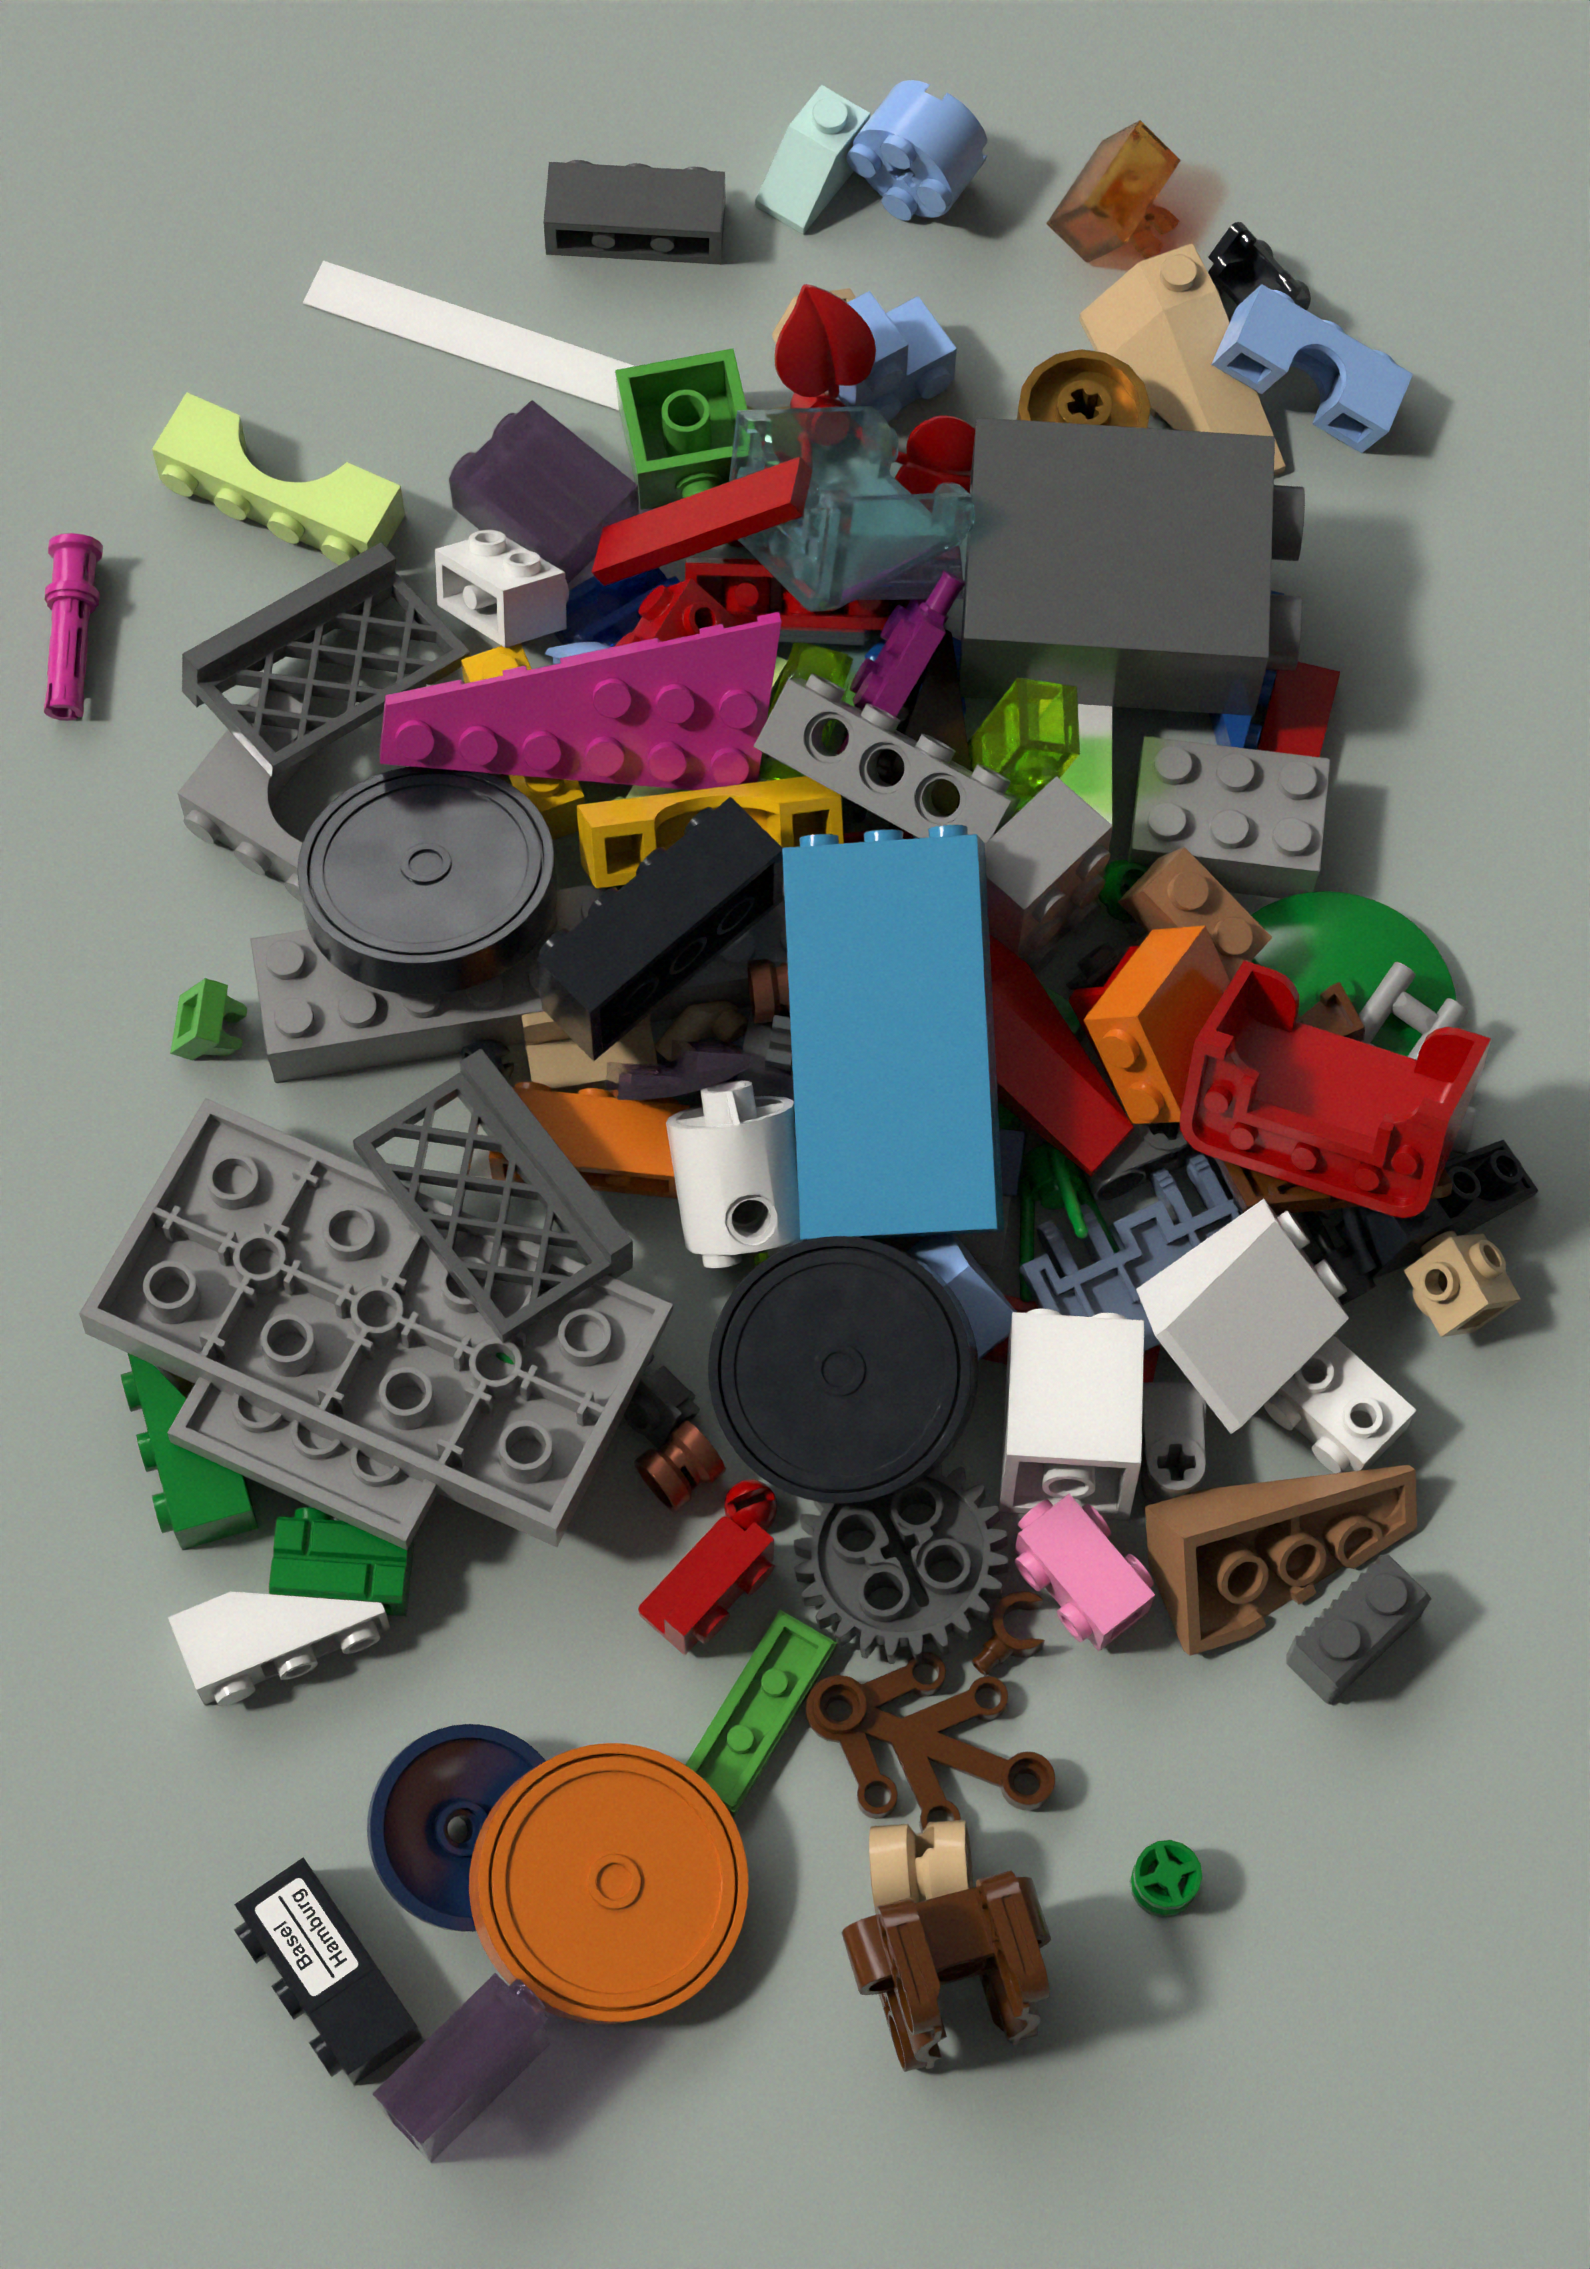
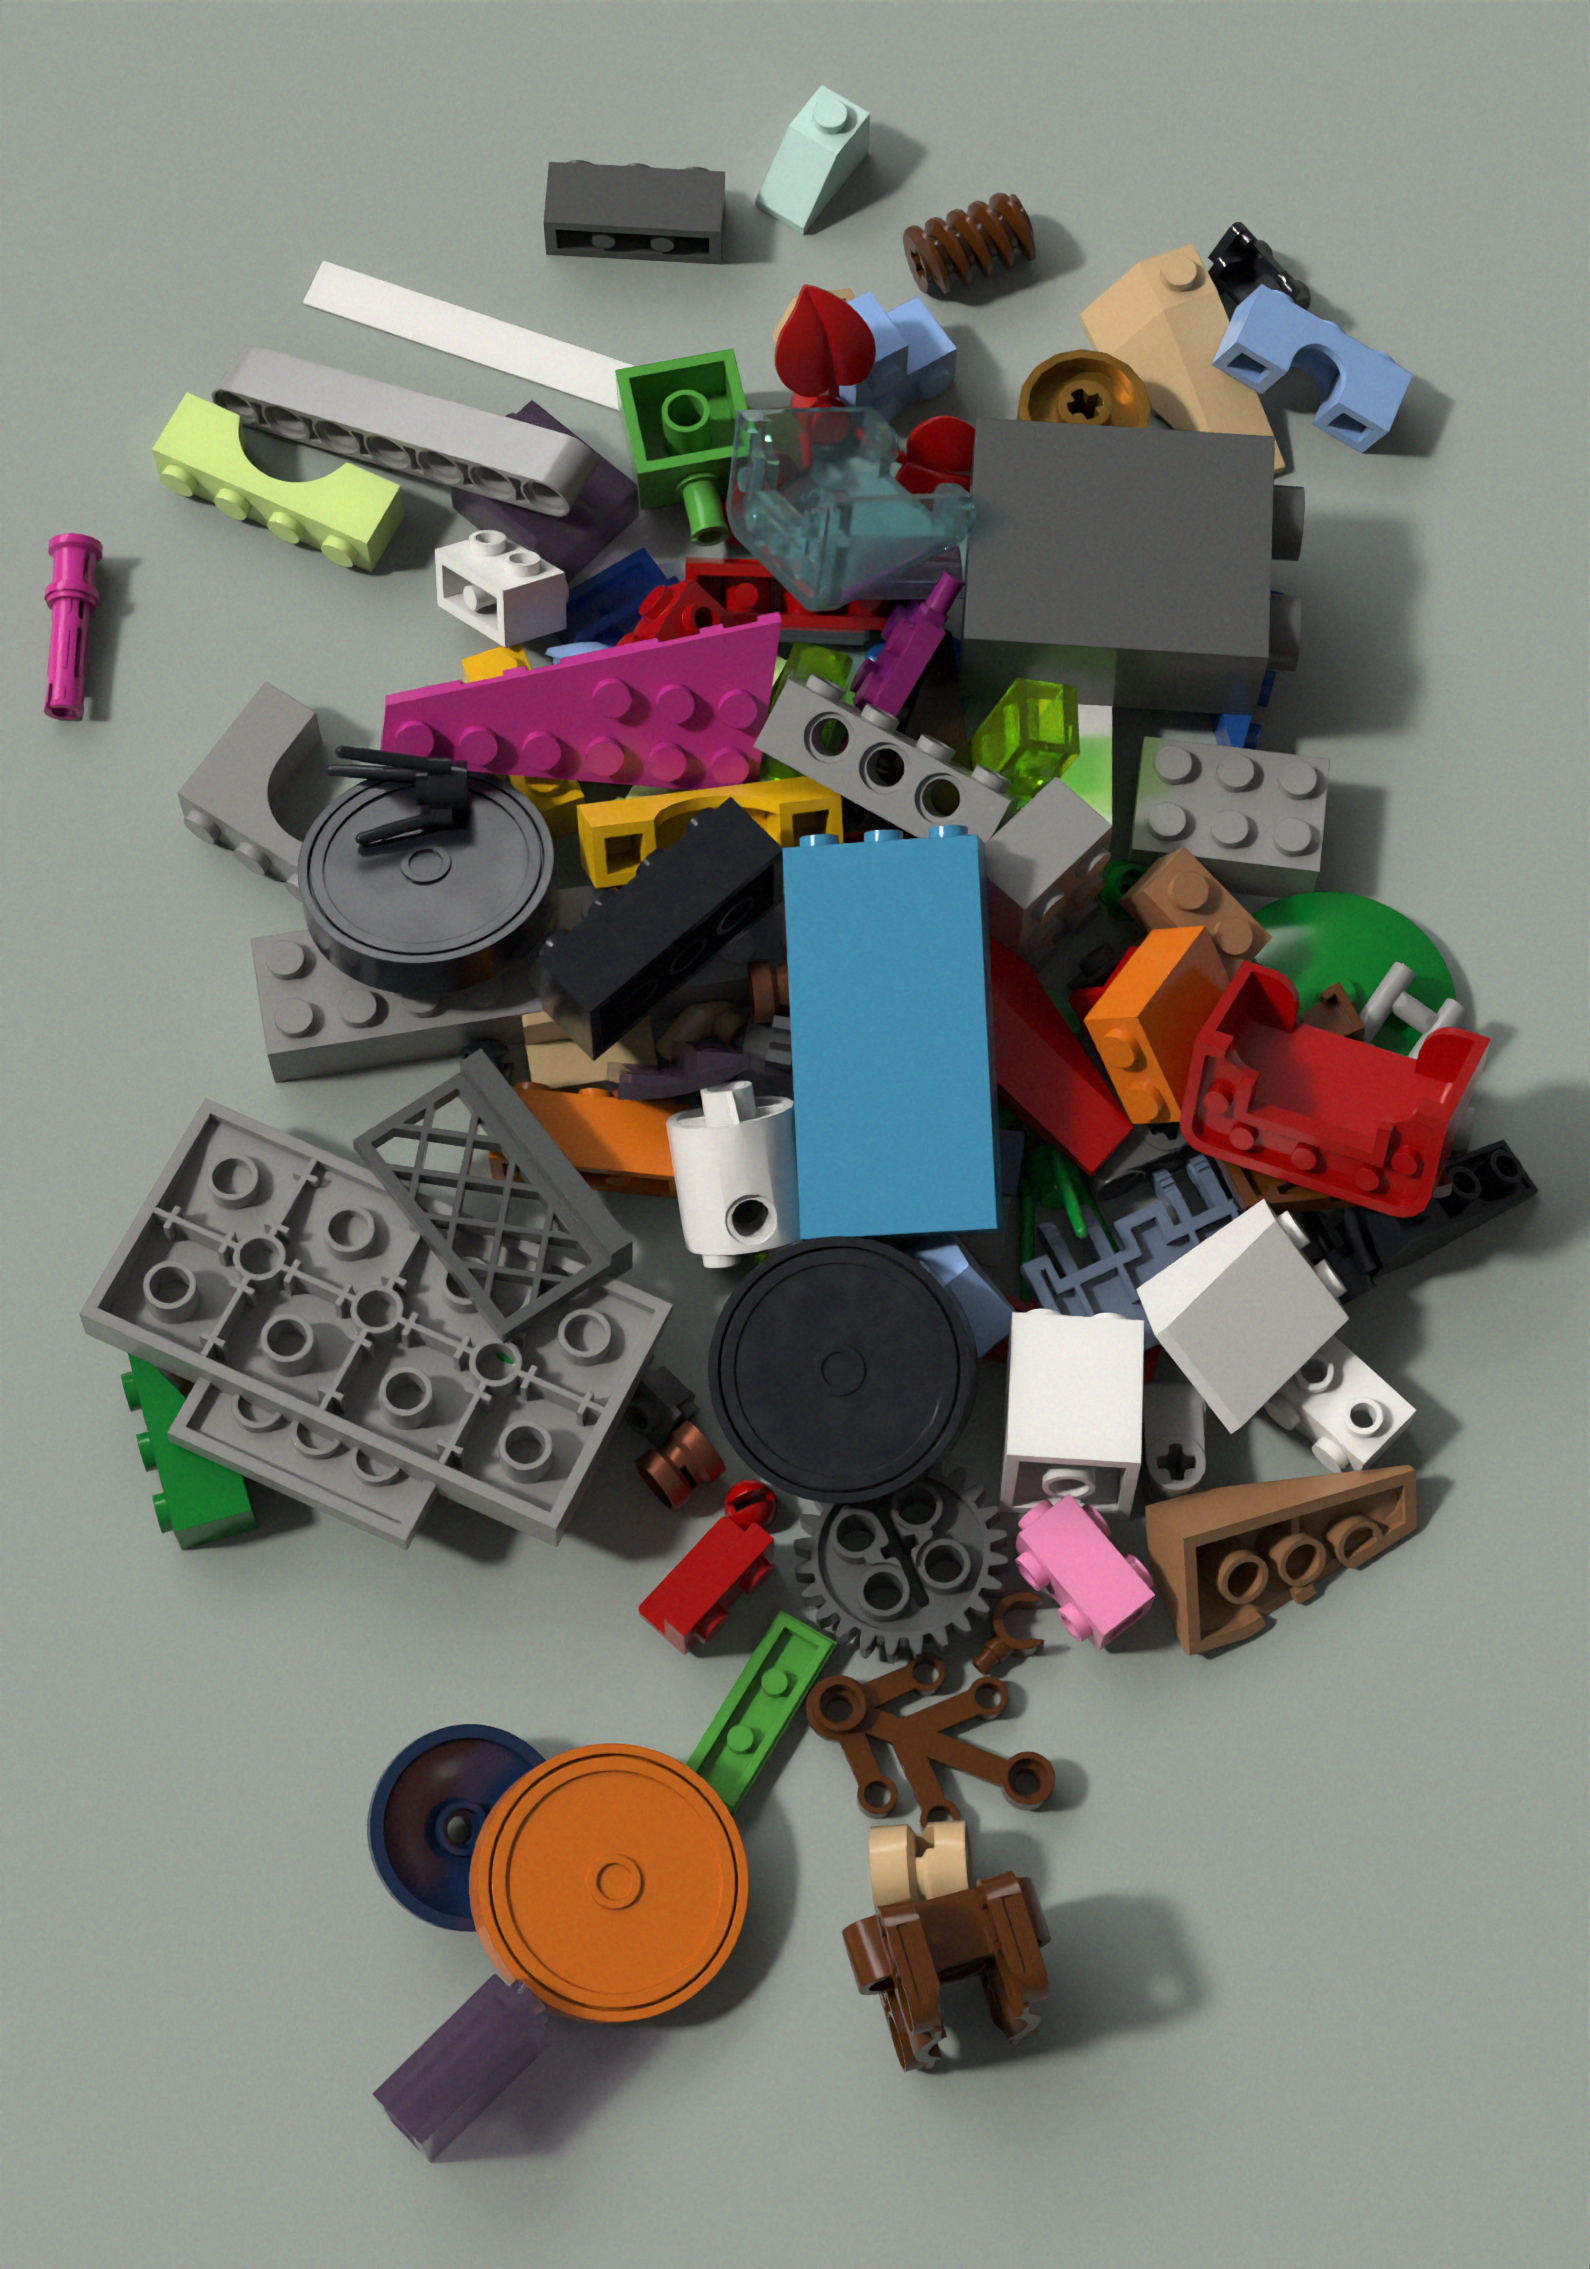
white slope [168,1591,390,1706] -> none
bright green tile [170,978,247,1060] -> none
dark grey fence [182,542,471,778] -> none
black brick [234,1857,422,2085] -> none
green brick [269,1507,414,1616] -> none
red tile [591,456,813,586] -> none
light blue brick [846,80,988,221] -> none
clear orange brick [1046,120,1181,263] -> none
green wheel [1130,1840,1202,1918] -> none
red tile [1258,661,1340,757] -> none
dark grey brick [1286,1555,1431,1705] -> none
tan brick [1404,1231,1521,1337] -> none
none -> light grey beam [211,345,597,517]
none -> black plant [325,745,469,845]
none -> reddish brown piece [903,192,1036,294]

